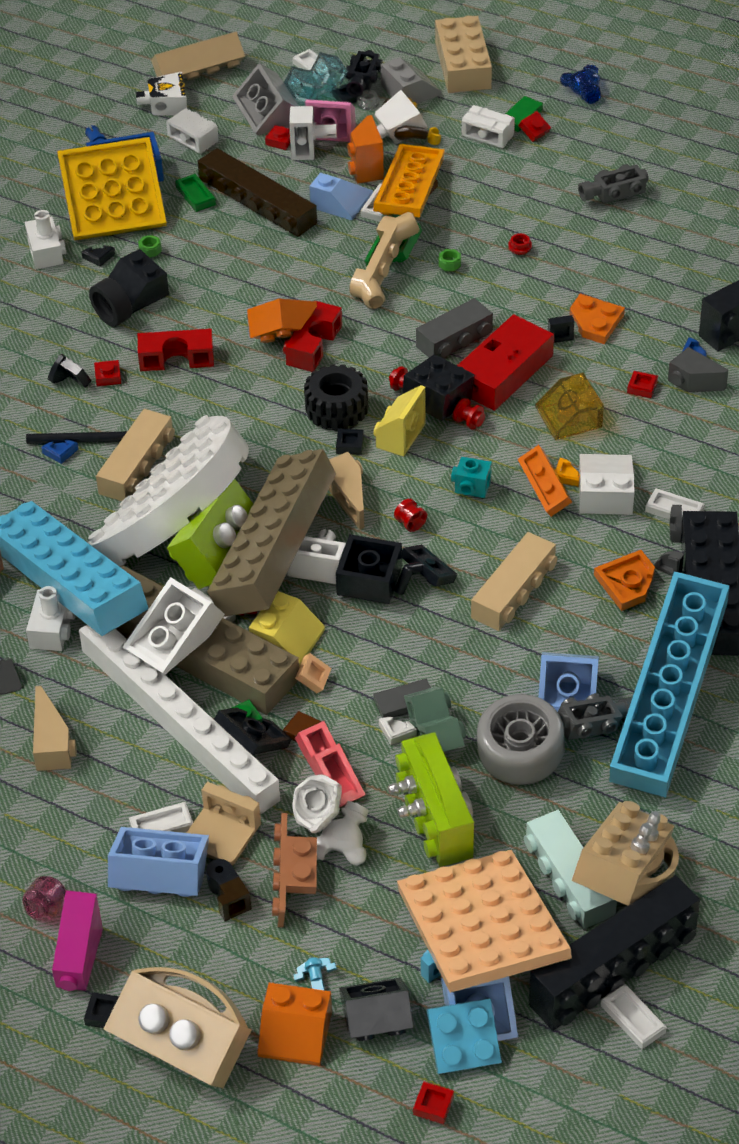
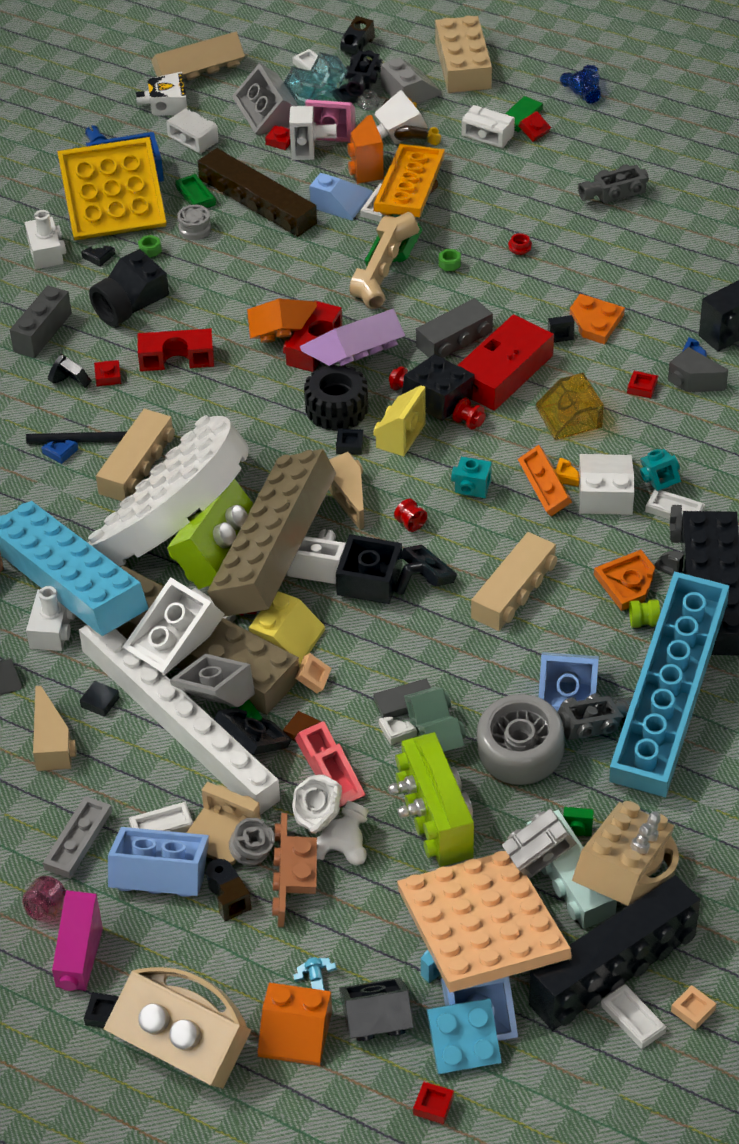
none -> dark grey brick [10,285,72,359]
none -> light grey plate [43,796,112,879]
none -> black tile [80,681,120,717]
none -> light grey slope [170,653,255,707]
none -> light grey wheel [177,205,211,240]
none -> light grey wheel [229,818,275,866]
none -> lavender slope [299,309,405,366]
none -> black leg [340,16,375,55]
none -> light grey brick [502,808,577,879]
none -> green plate [563,807,594,837]
none -> lime wheel [629,599,660,628]
none -> teal brick [640,449,681,491]
none -> light nougat plate [671,985,717,1030]

